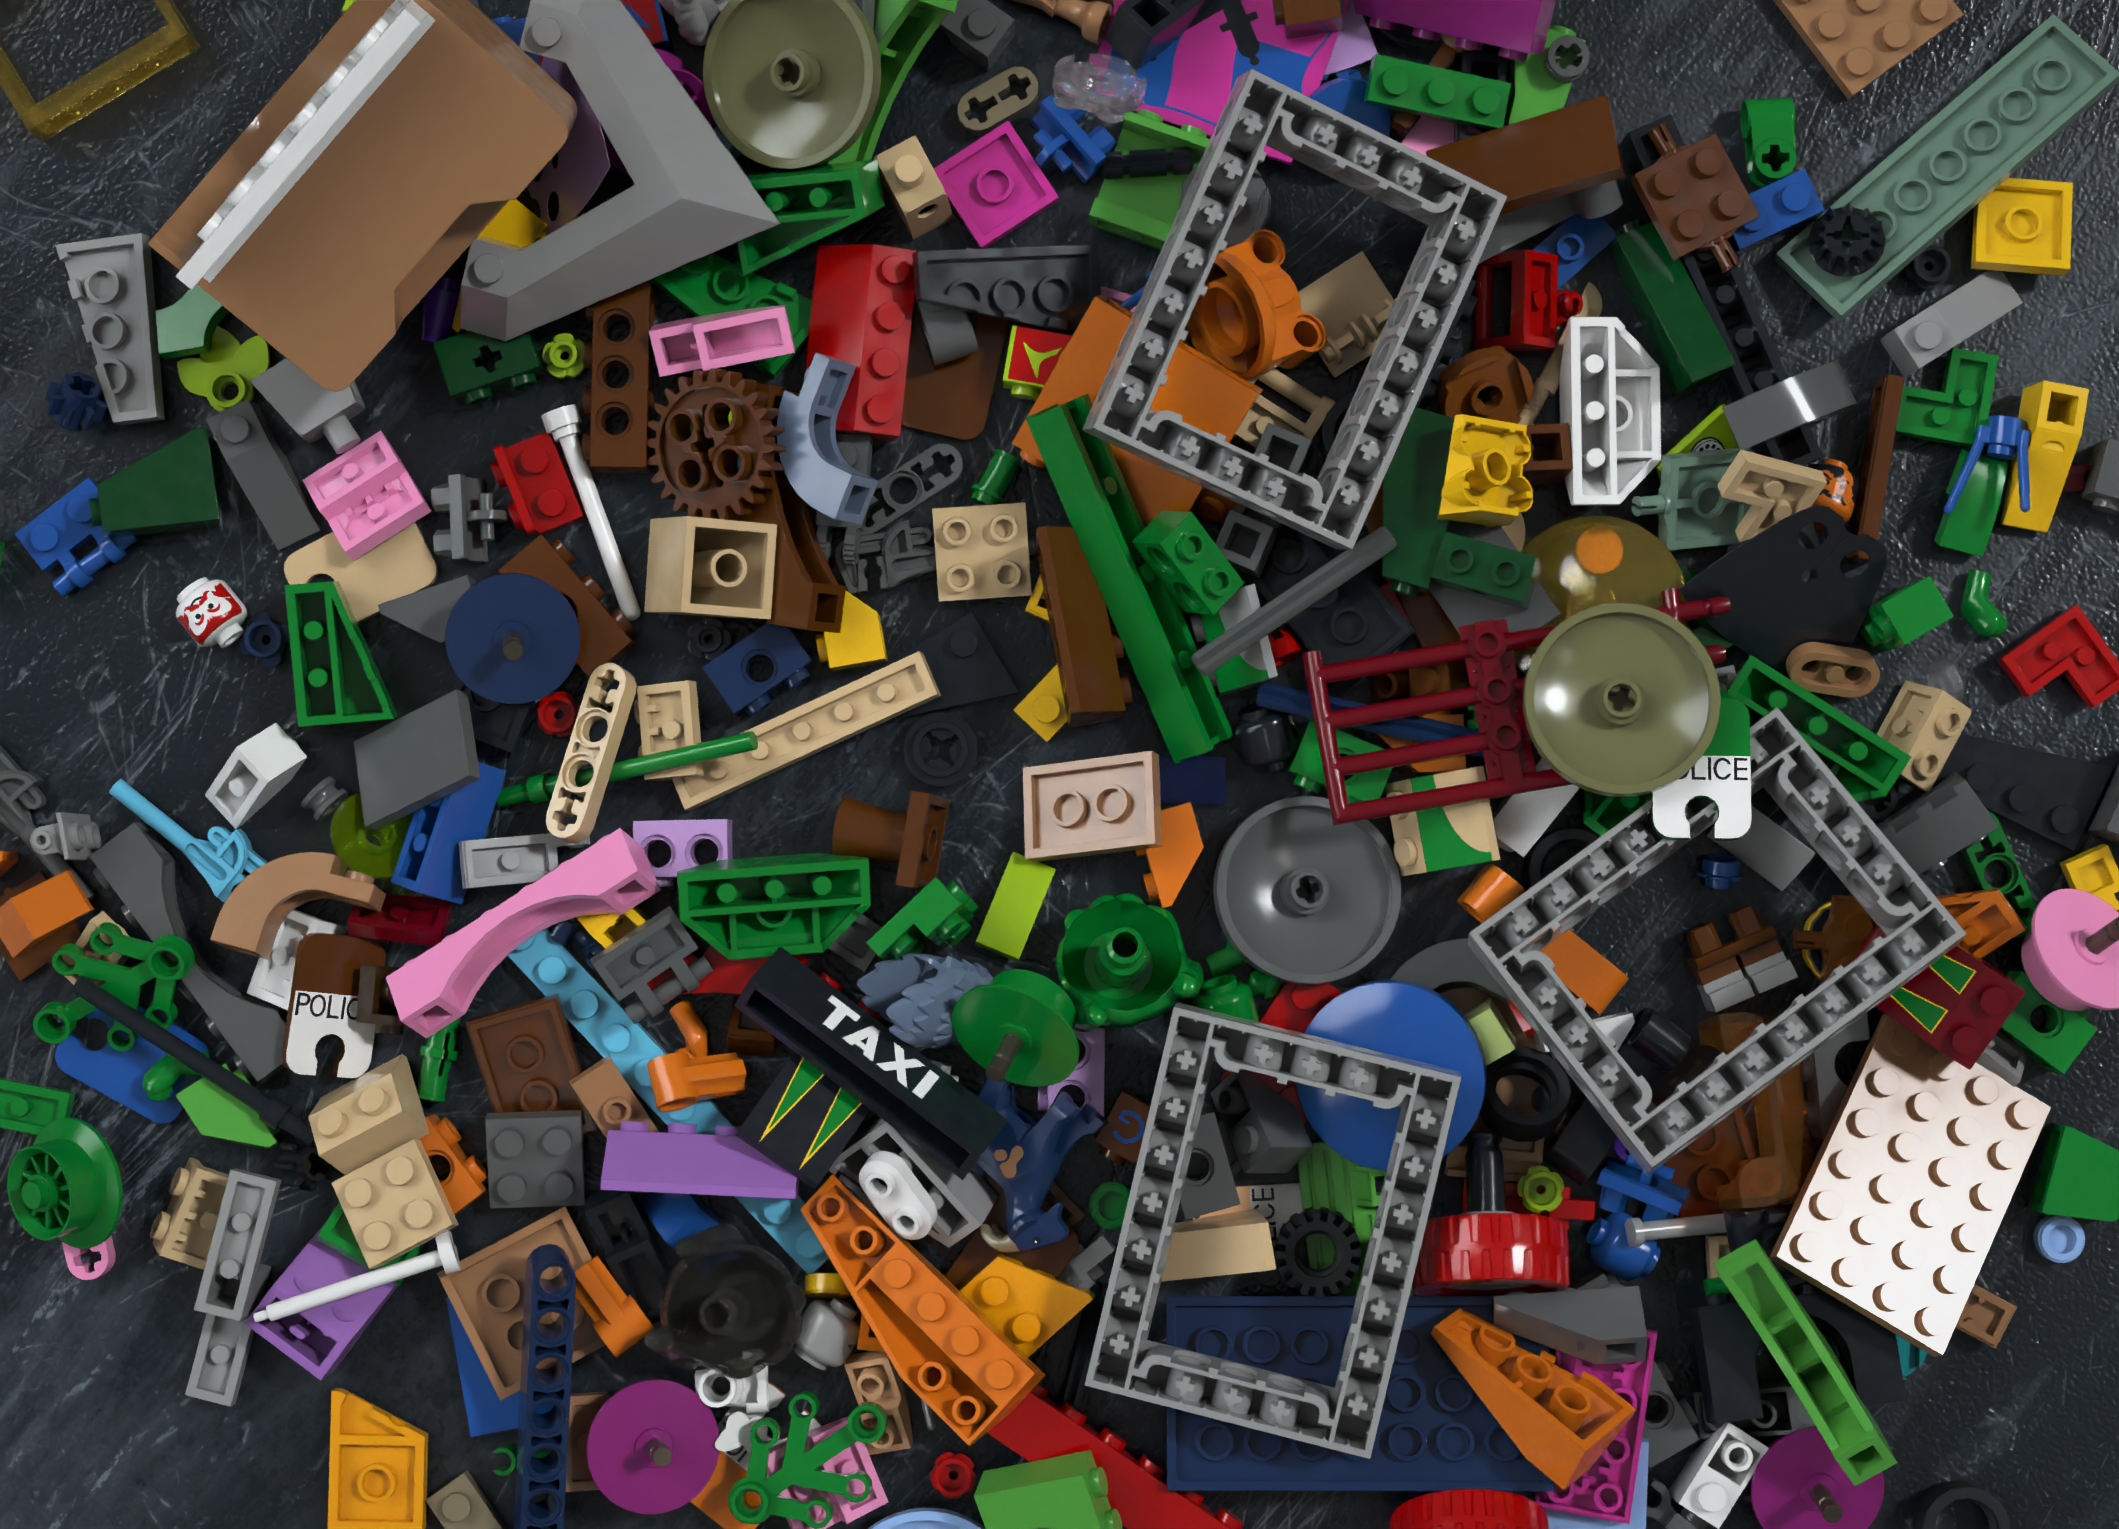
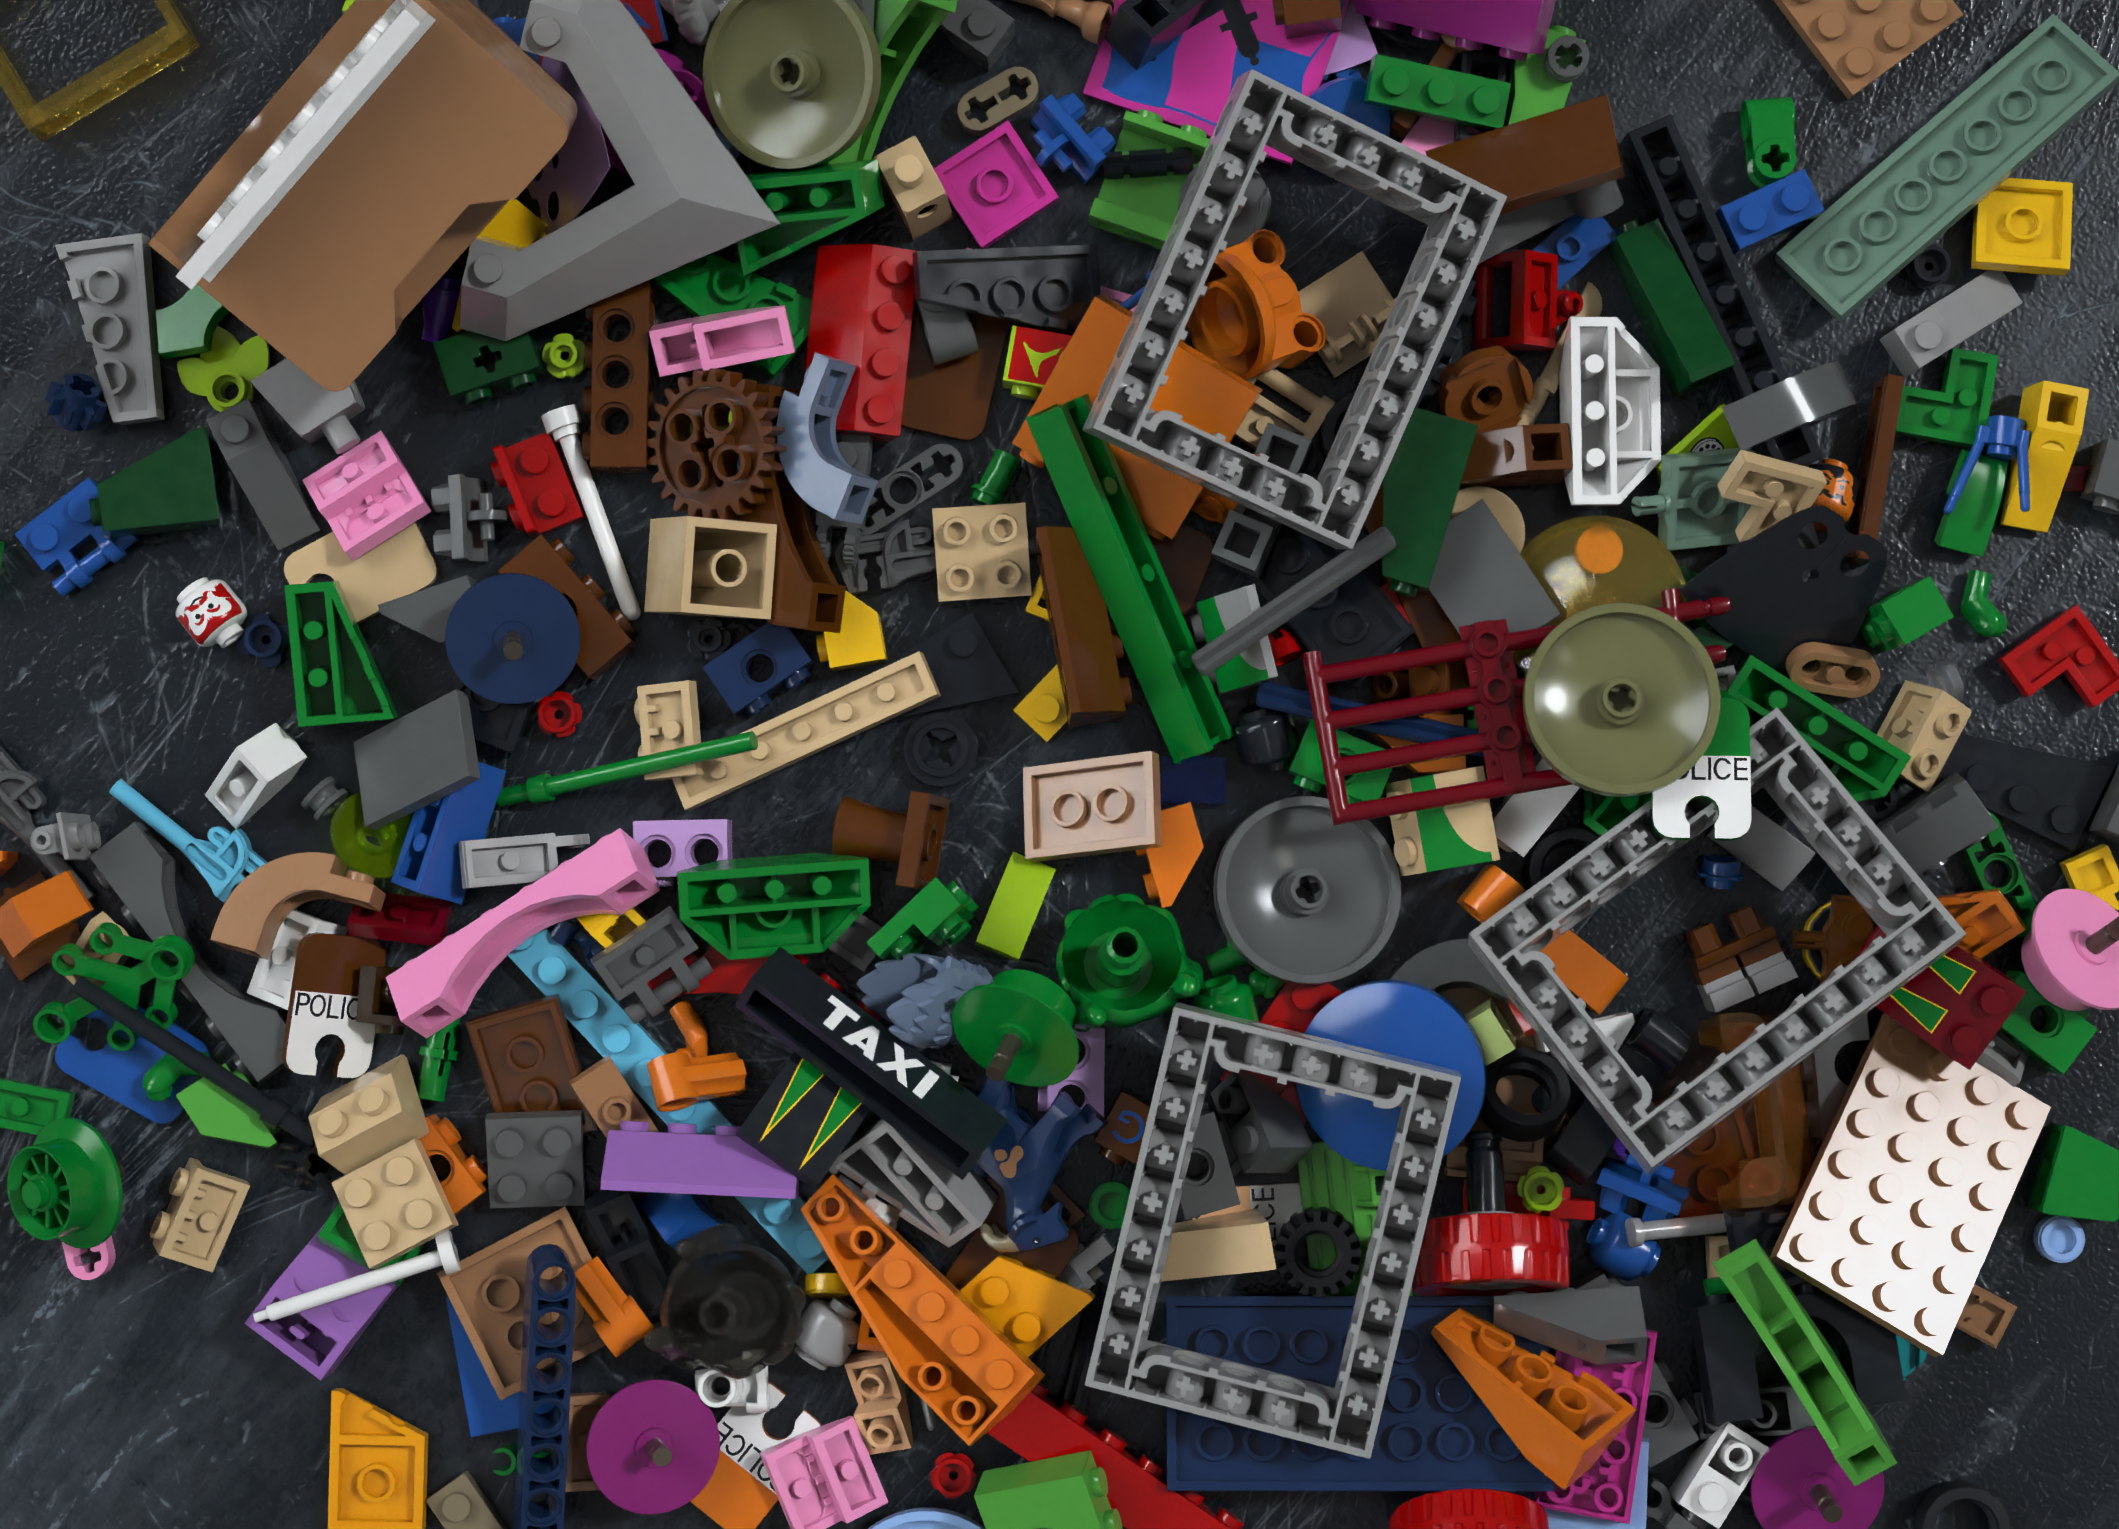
light grey bracket [185,1168,281,1407] -> none
tan beam [546,663,637,843] -> none
white sticker [715,1411,768,1455] -> none
reddish brown slope [727,996,777,1057] -> none
green plant [728,1391,888,1529] -> none
white plate [859,1151,937,1240] -> none
clear plate [1052,53,1147,123] -> none
green brick [1131,510,1244,615] -> none
dark green brick [1431,531,1541,610] -> none
yellow slope [1437,414,1533,527] -> none
reddish brown plate [1629,123,1760,274] -> none
black gear [1808,203,1886,277] -> none

